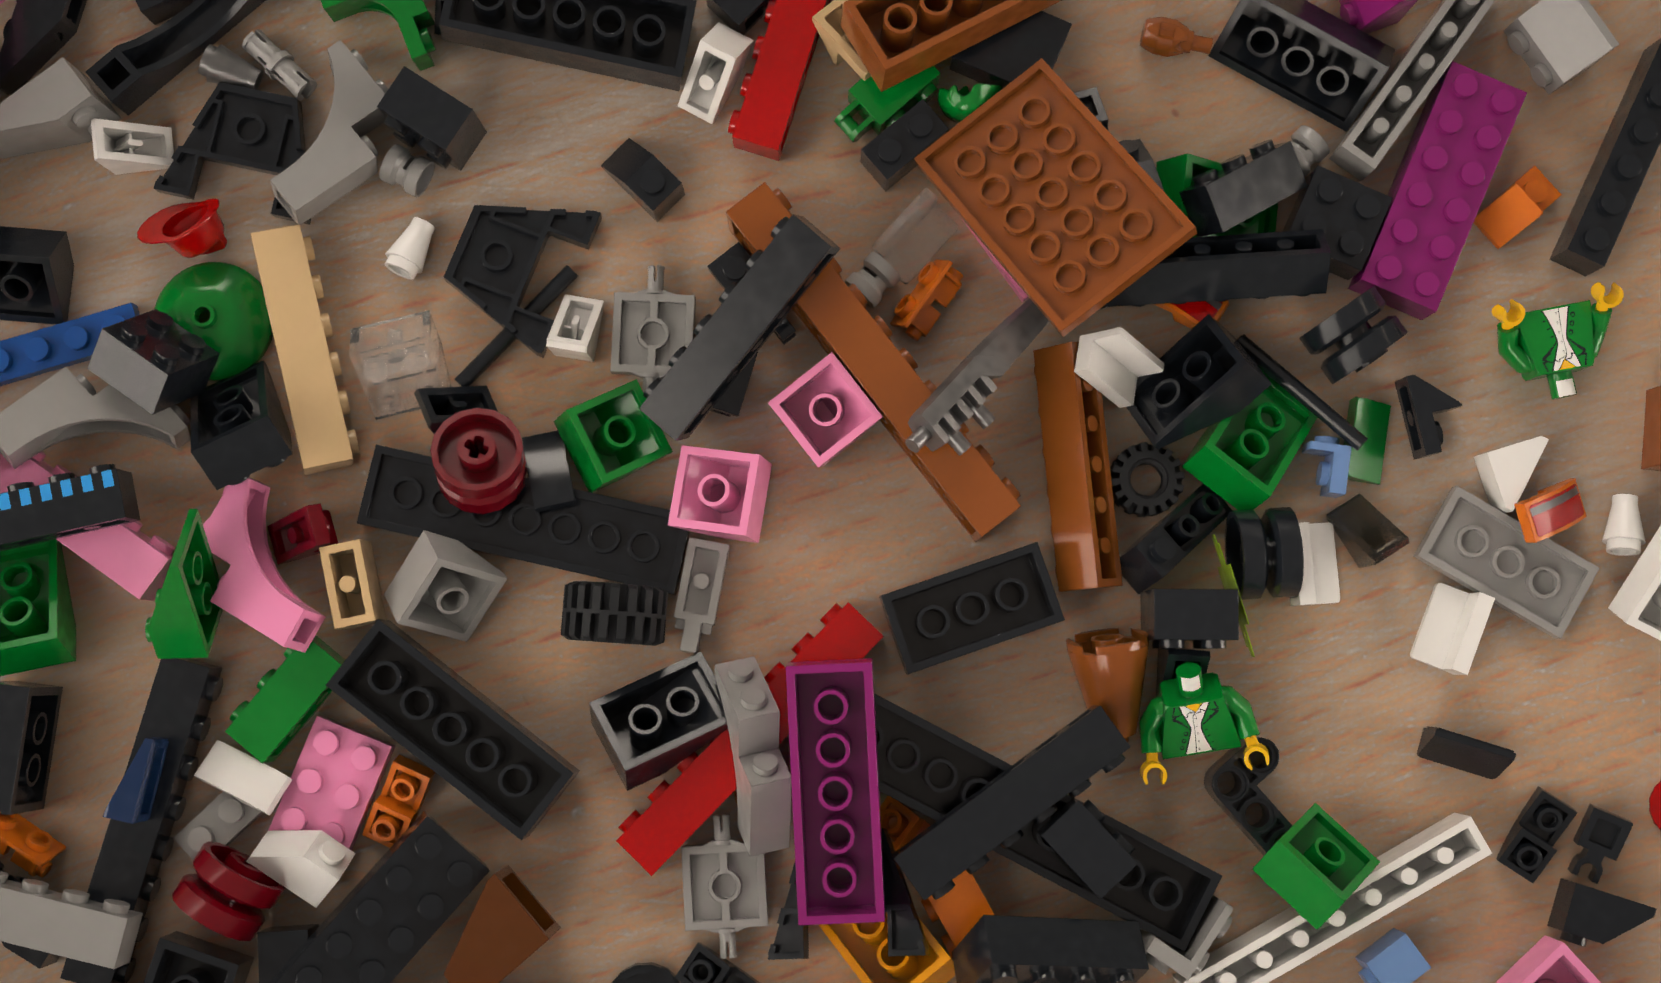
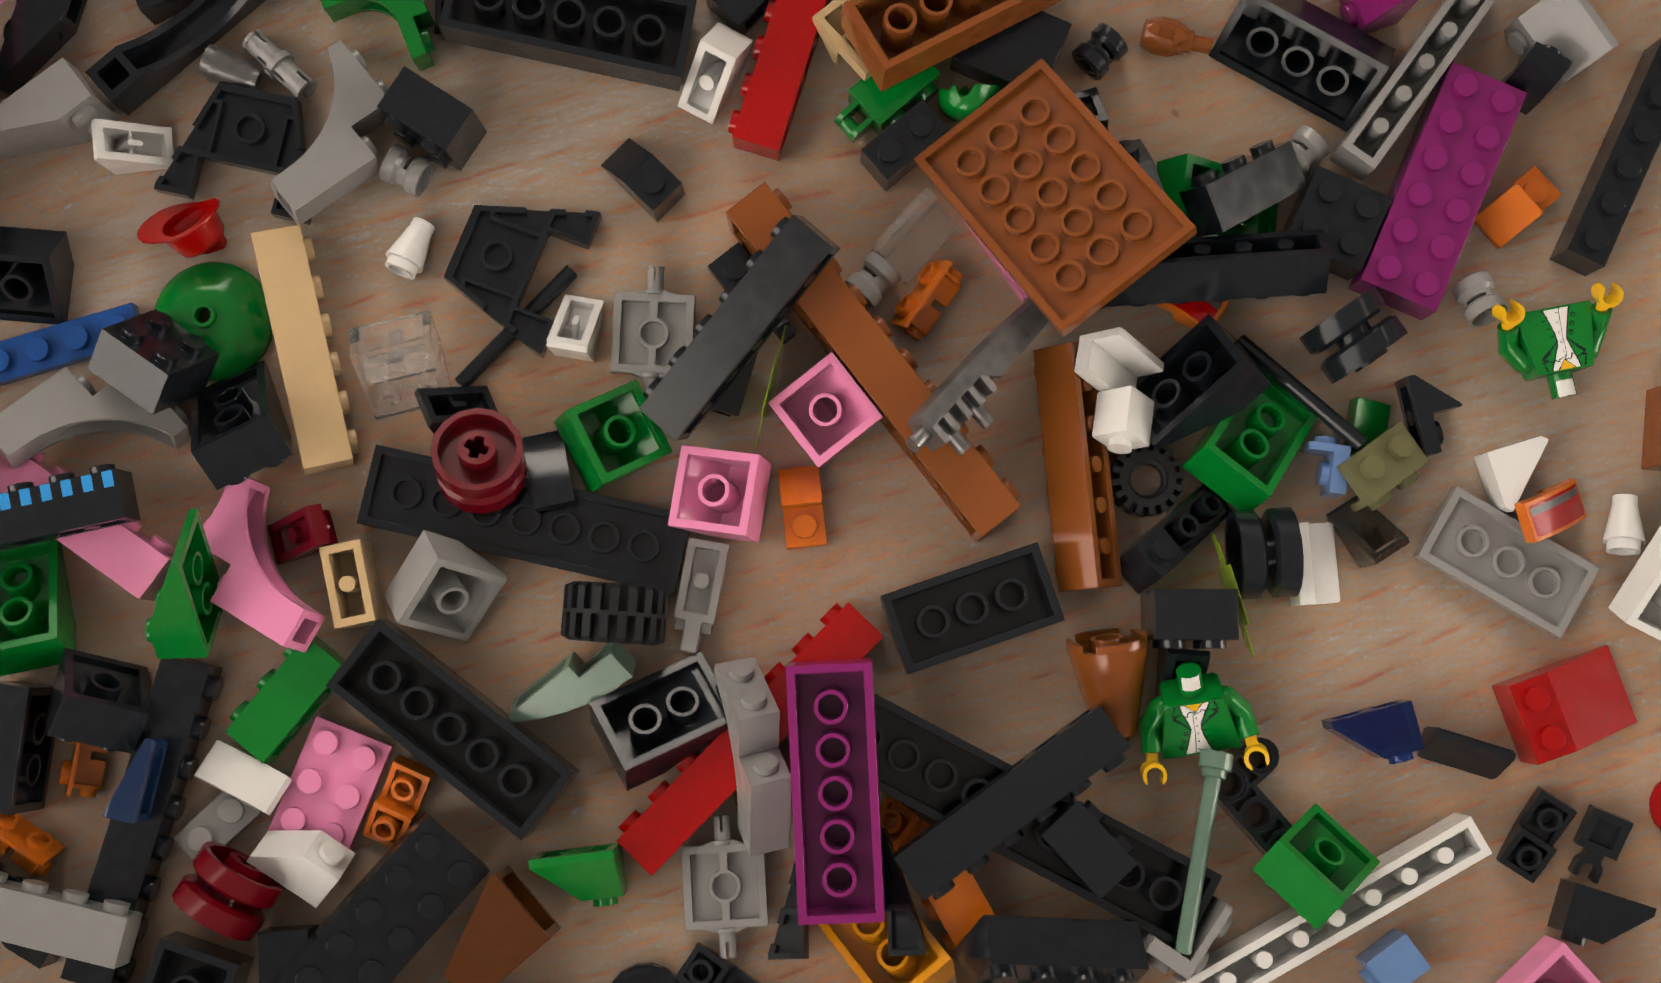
white panel [1410,583,1495,675] -> none
none -> black slope [47,648,150,754]
none -> orange hinge [58,742,108,798]
none -> sand green slope [508,642,637,722]
none -> green slope [528,842,627,907]
none -> lime piece [755,325,787,449]
none -> orange slope [778,465,827,550]
none -> black wheel [1072,23,1128,80]
none -> white brick [1092,385,1154,454]
none -> sand green piece [1175,749,1234,955]
none -> clear blue slope [1321,700,1425,764]
none -> olive bracket [1337,421,1429,512]
none -> light grey wheel [1452,271,1508,328]
none -> red slope [1491,645,1637,765]
none -> black slope [1501,41,1573,115]

